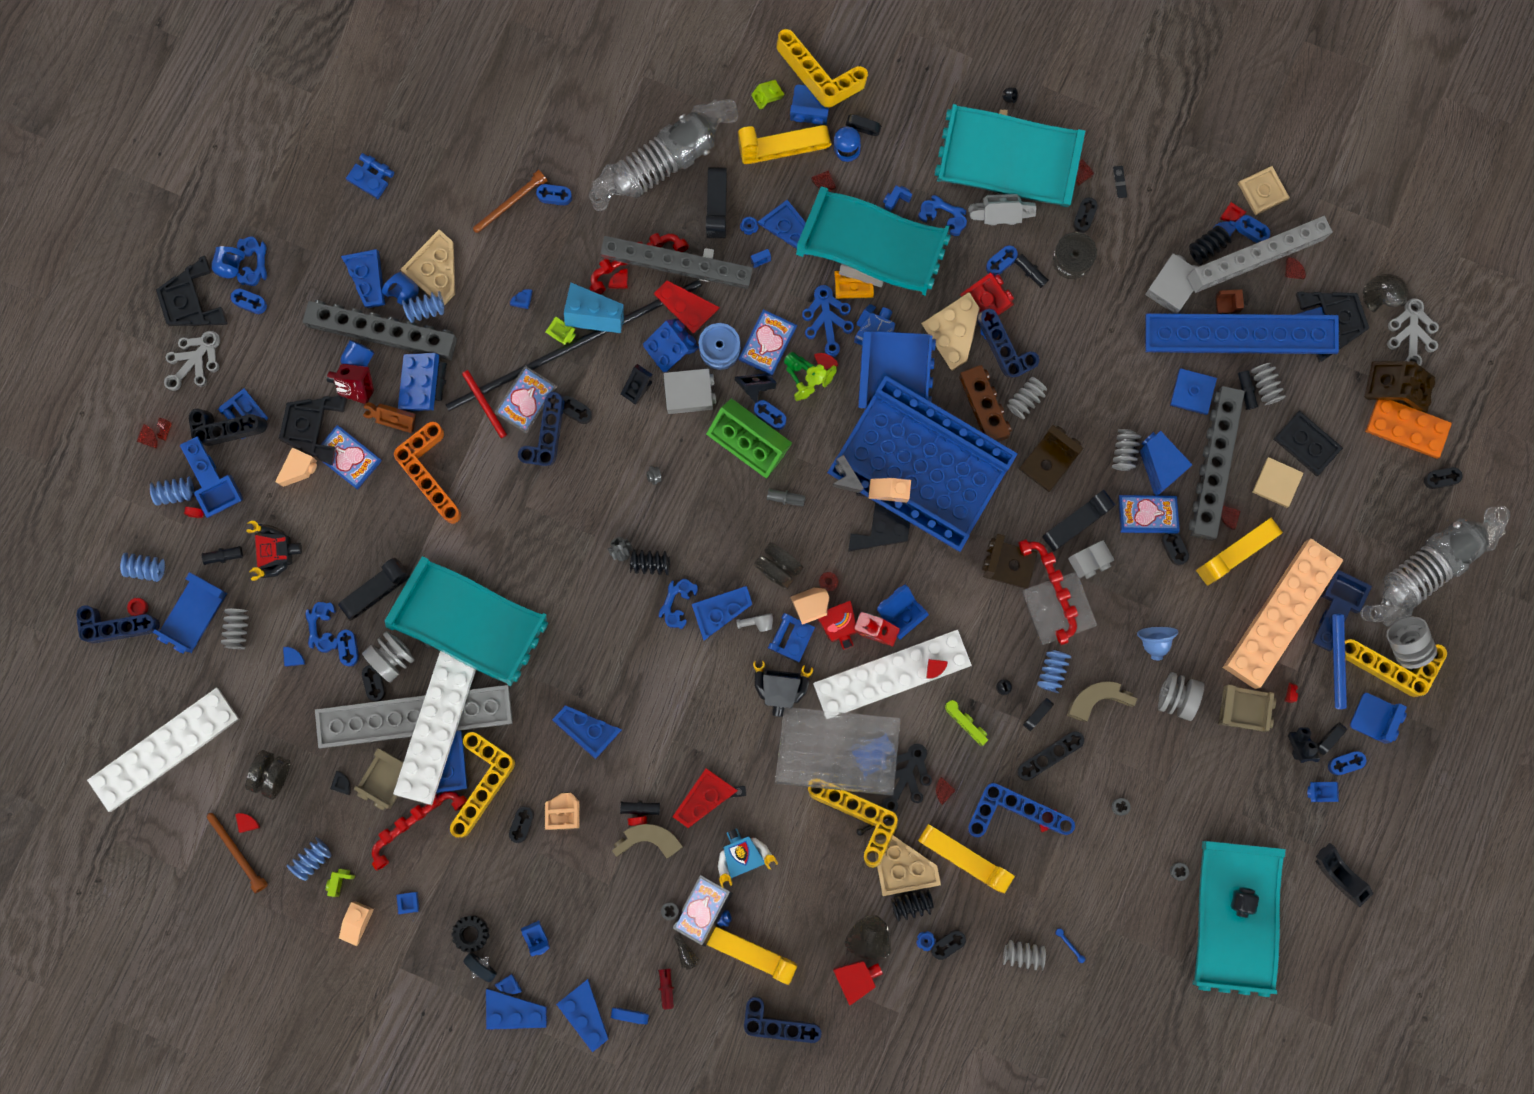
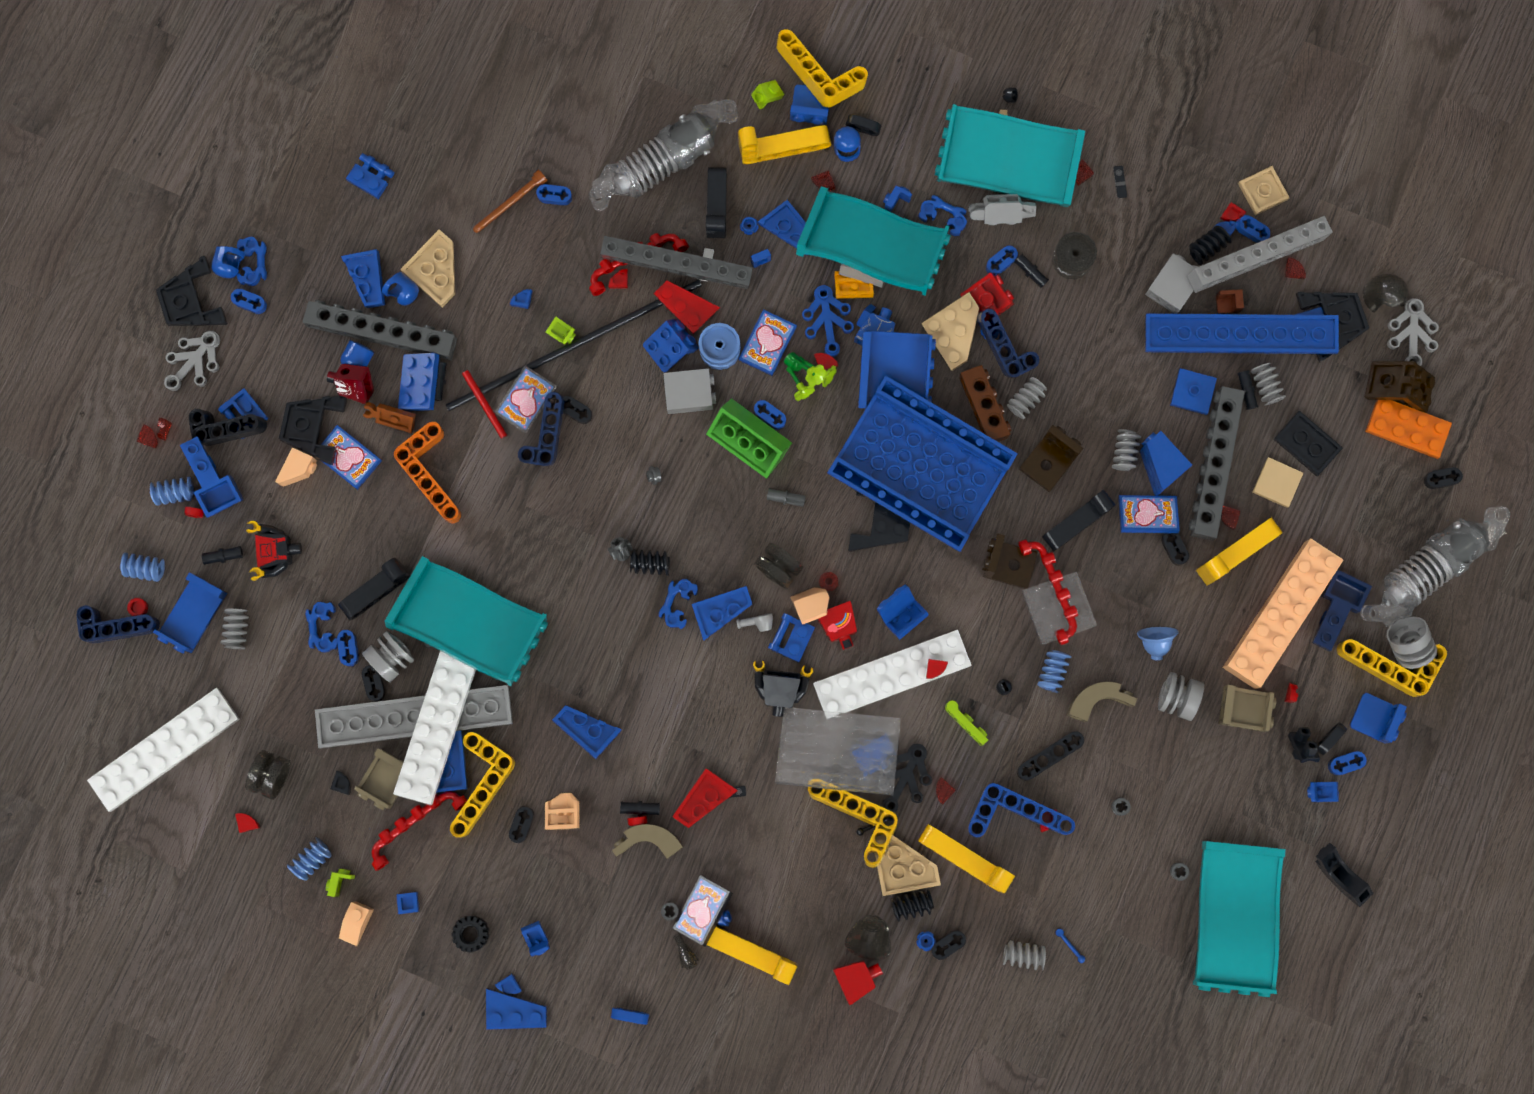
dark orange piece [207,813,268,894] -> none
blue tile [283,647,305,667] -> none
medium blue piece [402,291,444,323] -> none
black wheel [463,953,497,982] -> none
blue wing [556,979,609,1052] -> none
dark azure wedge [564,283,624,333] -> none
black slope [621,364,653,405] -> none
dark red axle [658,969,674,1010] -> none
torso [718,829,778,888] -> none
black slope [734,373,777,403] -> none
dark blue beam [744,996,822,1043] -> none
flat silver slope [833,455,864,493] -> none
red torso [854,612,900,647] -> none
light nougat slope [868,478,911,503] -> none
black beam [1023,698,1054,731] -> none
light grey brick [1068,540,1114,579] -> none
black beam [1073,197,1098,233] -> none
black head [1231,887,1259,918] -> none
blue axle [1332,614,1347,709] -> none

